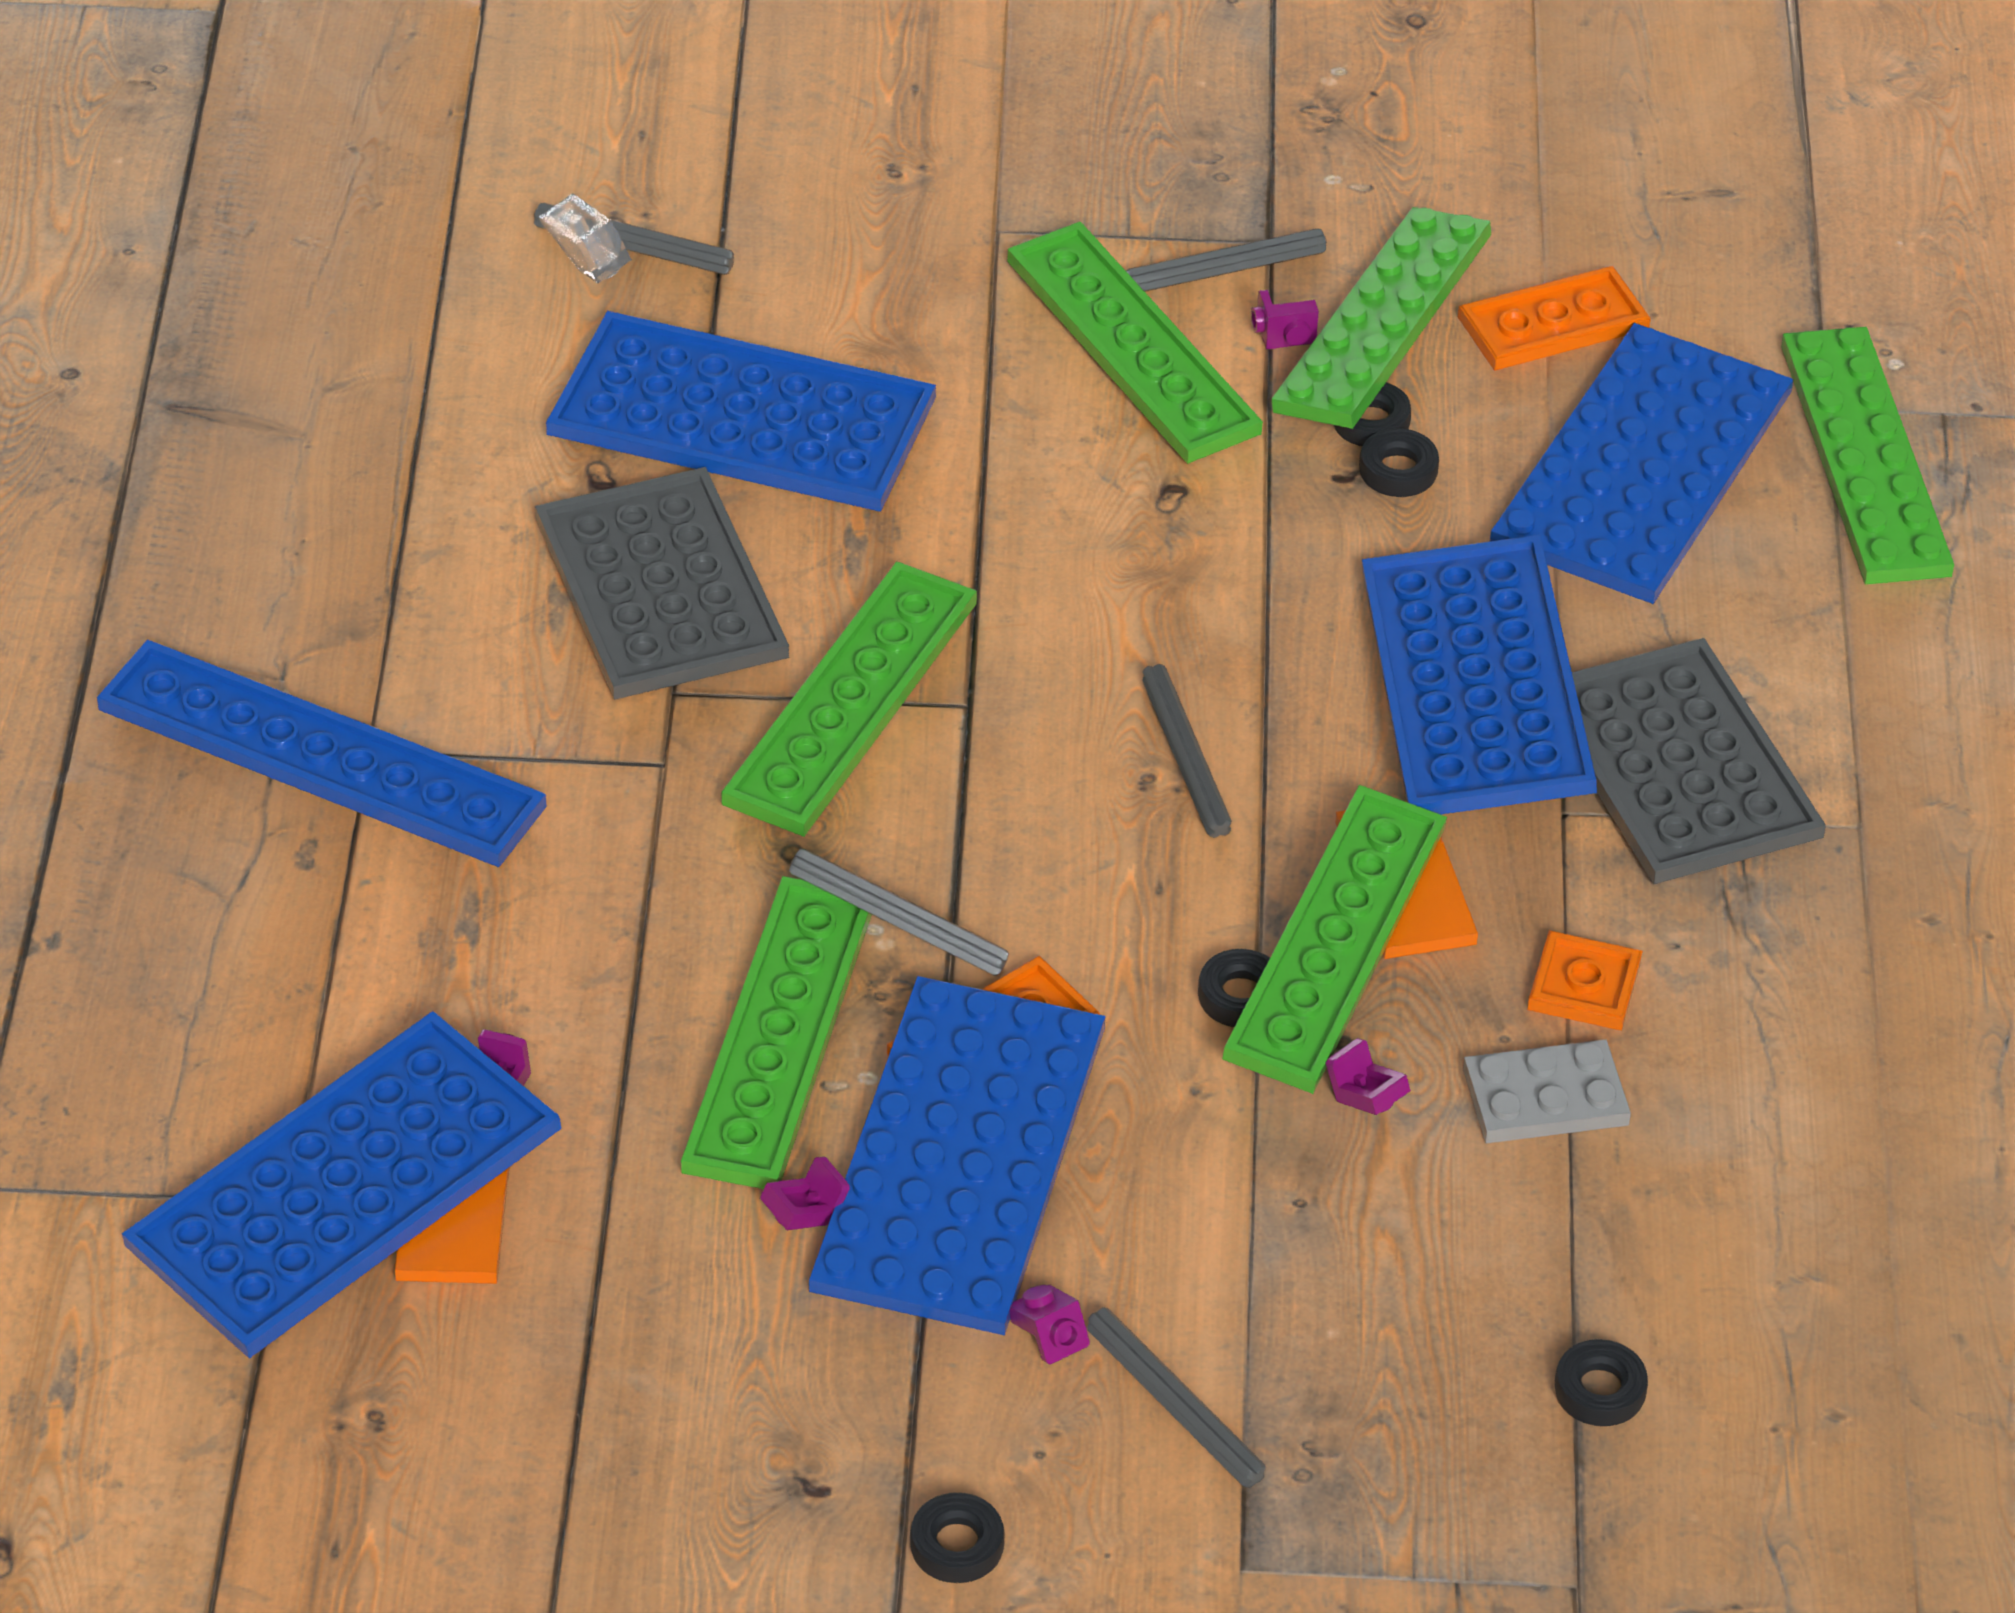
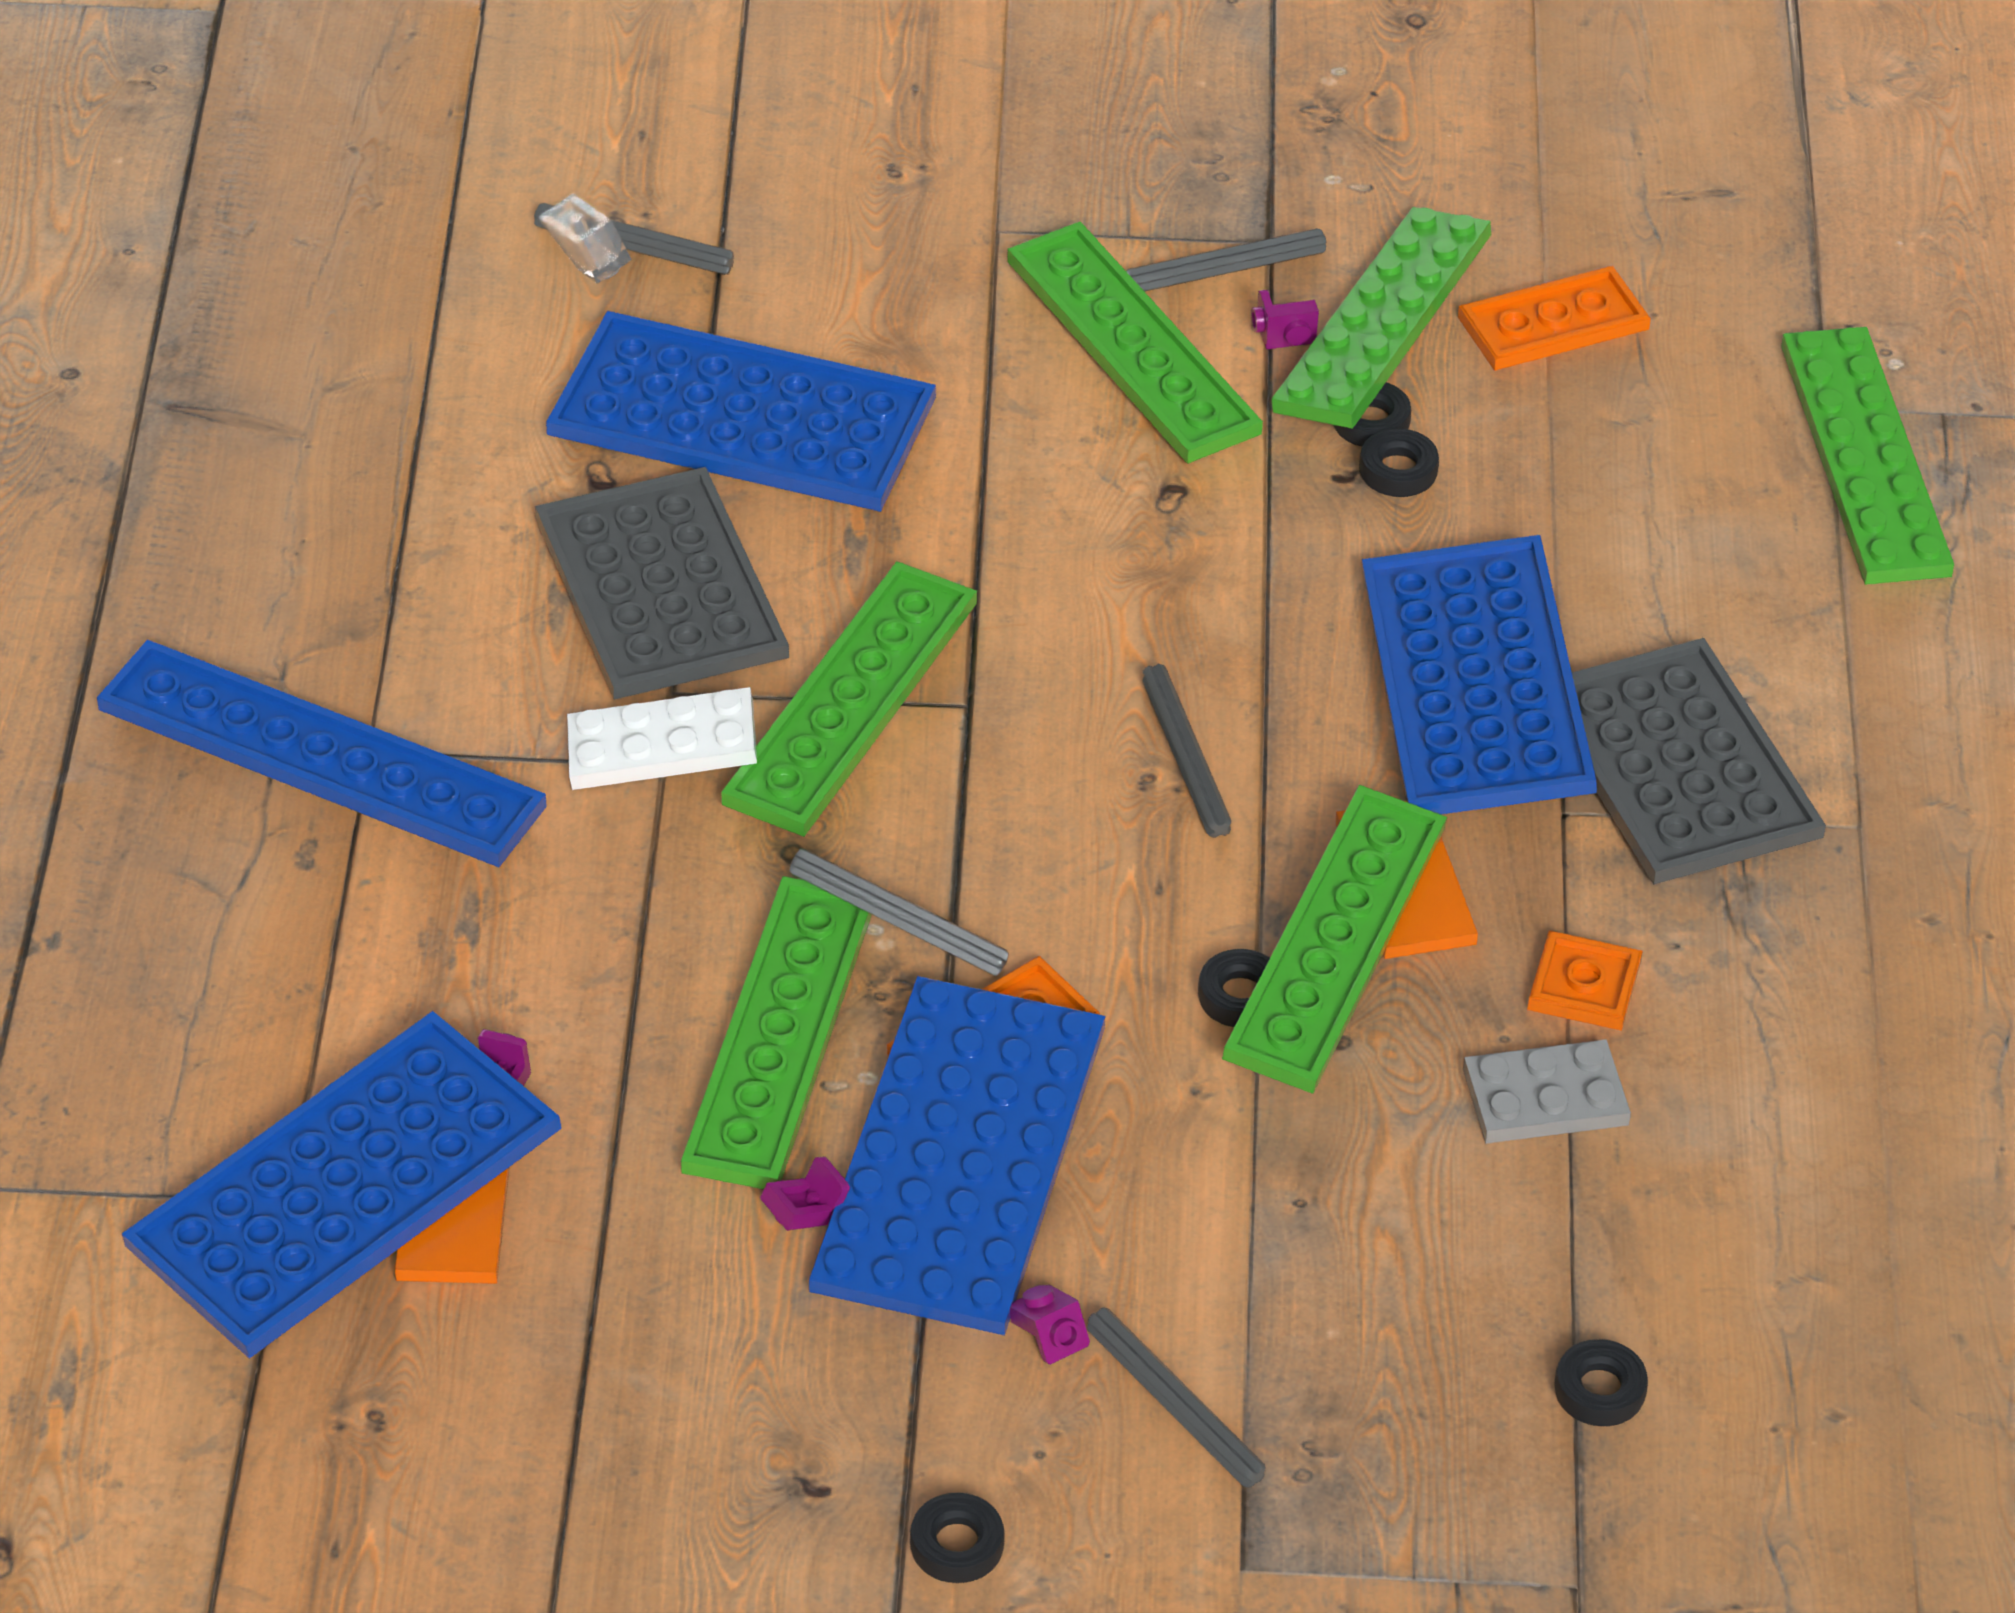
magenta bracket [1326,1038,1411,1115] -> none
blue plate [1490,323,1794,604] -> none
none -> white plate [567,687,757,790]

